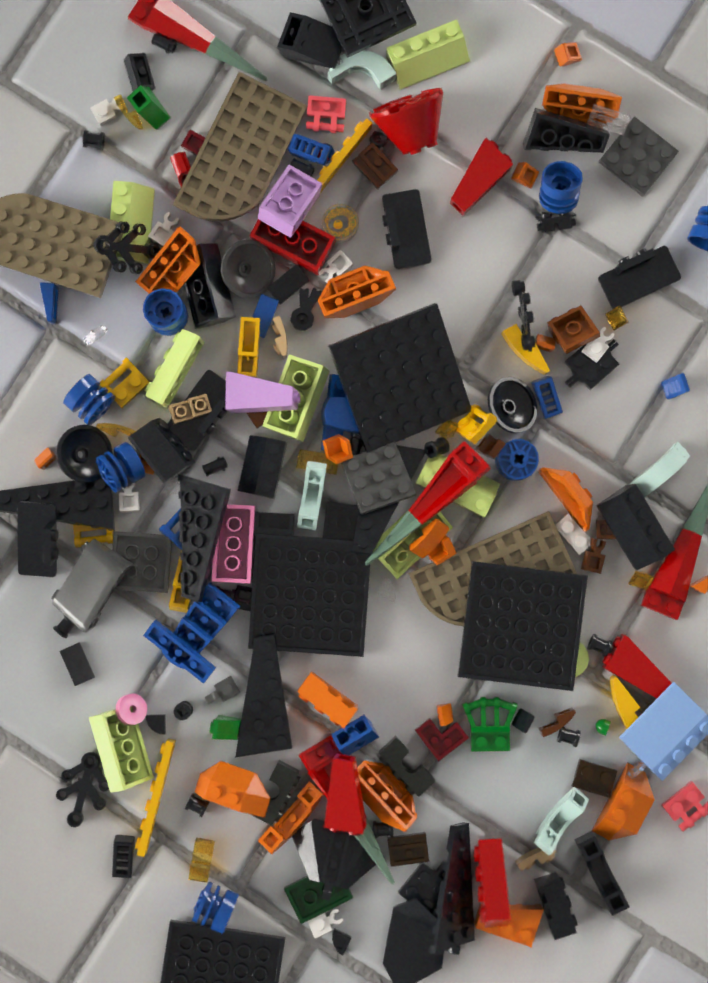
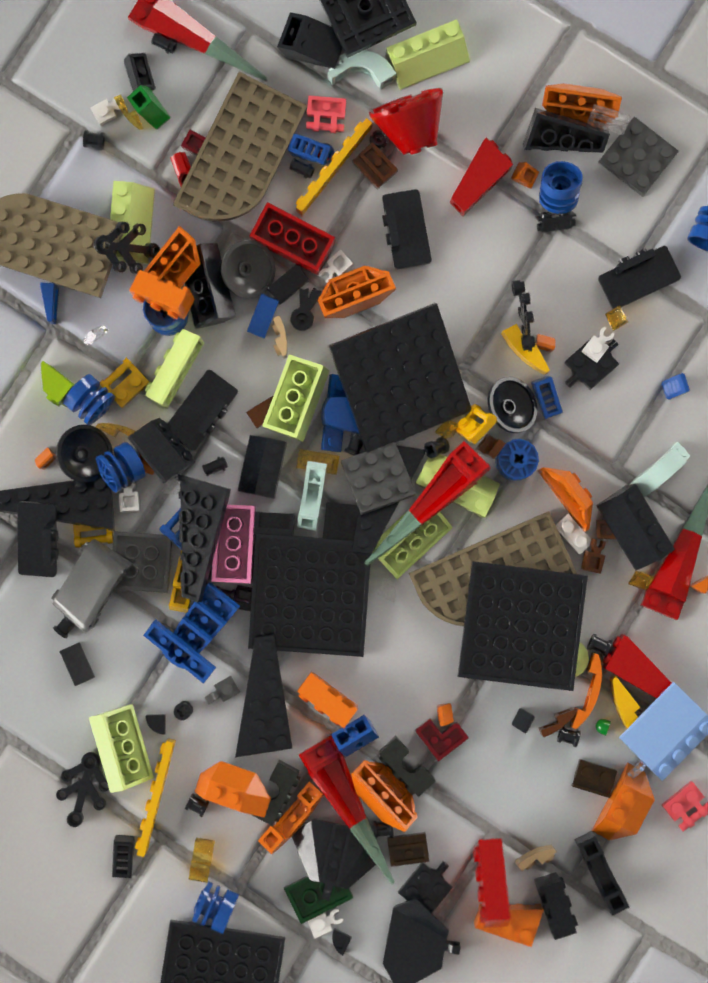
bright pink piece [116,693,147,725] -> none
white plate [148,212,179,247] -> none
tan slope [168,394,212,424] -> none
green slope [209,715,242,740] -> none
lavender slope [225,371,301,413] -> none
yellow slope [237,317,260,378] -> none
lavender piece [258,165,322,238] -> none
tile [322,204,359,242] -> none
orange panel [322,434,353,464] -> none
red slope [324,753,367,835] -> none
orange slope [409,518,449,558] -> none
orange panel [428,535,457,565] -> none
black wing [429,822,475,954] -> none
green plate [462,697,518,752] -> none
light aqua arch [534,787,589,855] -> none
dark orange plate [547,305,600,354] -> none
orange slope [554,42,582,66] -> none
none -> lime slope [41,361,74,407]
none -> orange wedge [129,270,195,320]
none -> orange slope [570,652,602,729]

